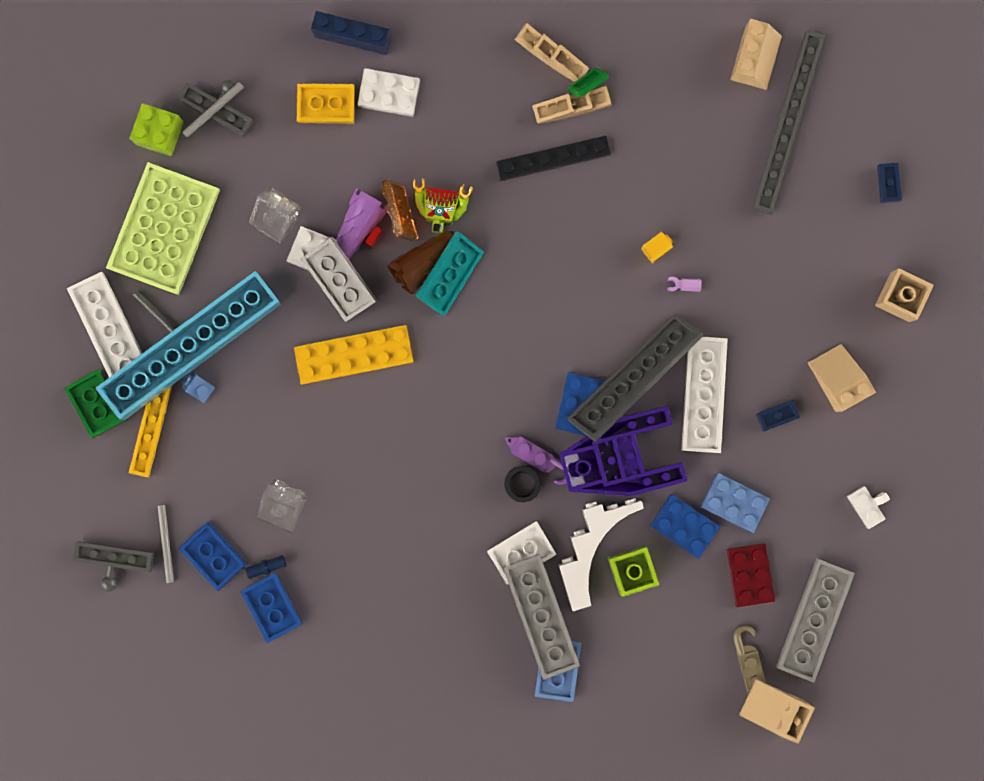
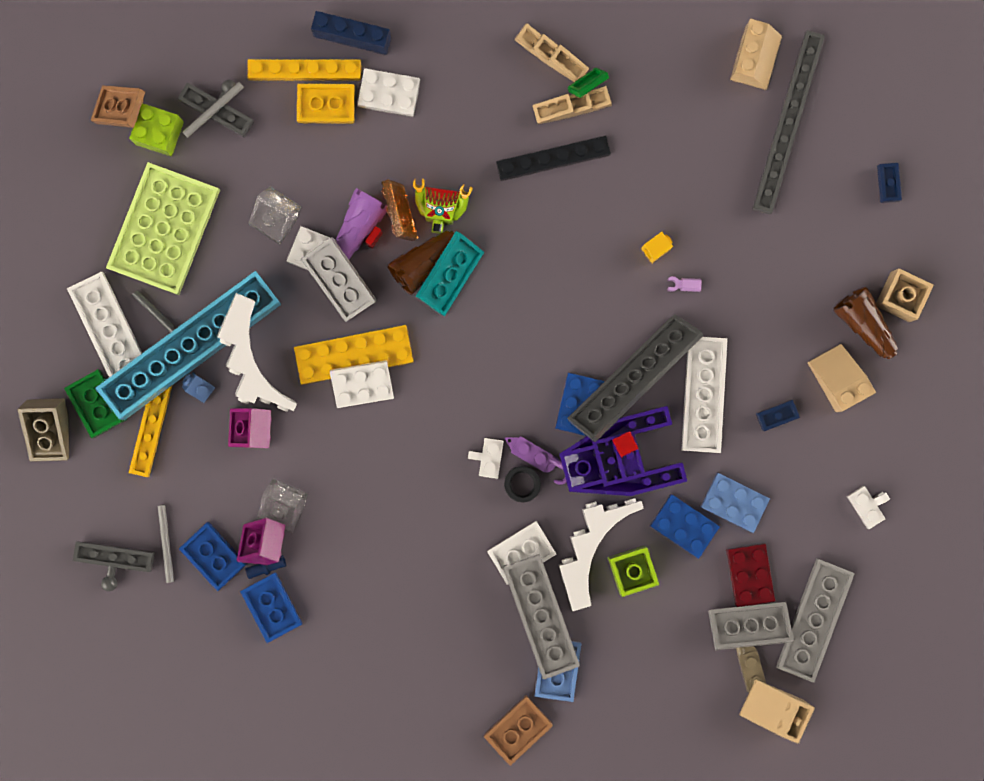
none -> dark tan slope [18,398,69,461]
none -> medium nougat plate [91,85,145,128]
none -> white arch [217,293,297,412]
none -> magenta slope [228,408,272,448]
none -> magenta slope [237,518,285,565]
none -> yellow plate [247,59,361,81]
none -> white plate [330,360,394,408]
none -> white plate [468,438,504,479]
none -> medium nougat plate [484,695,553,766]
none -> red tile [612,431,639,457]
none -> light grey plate [708,602,794,650]
none -> reddish brown cone [833,287,898,359]

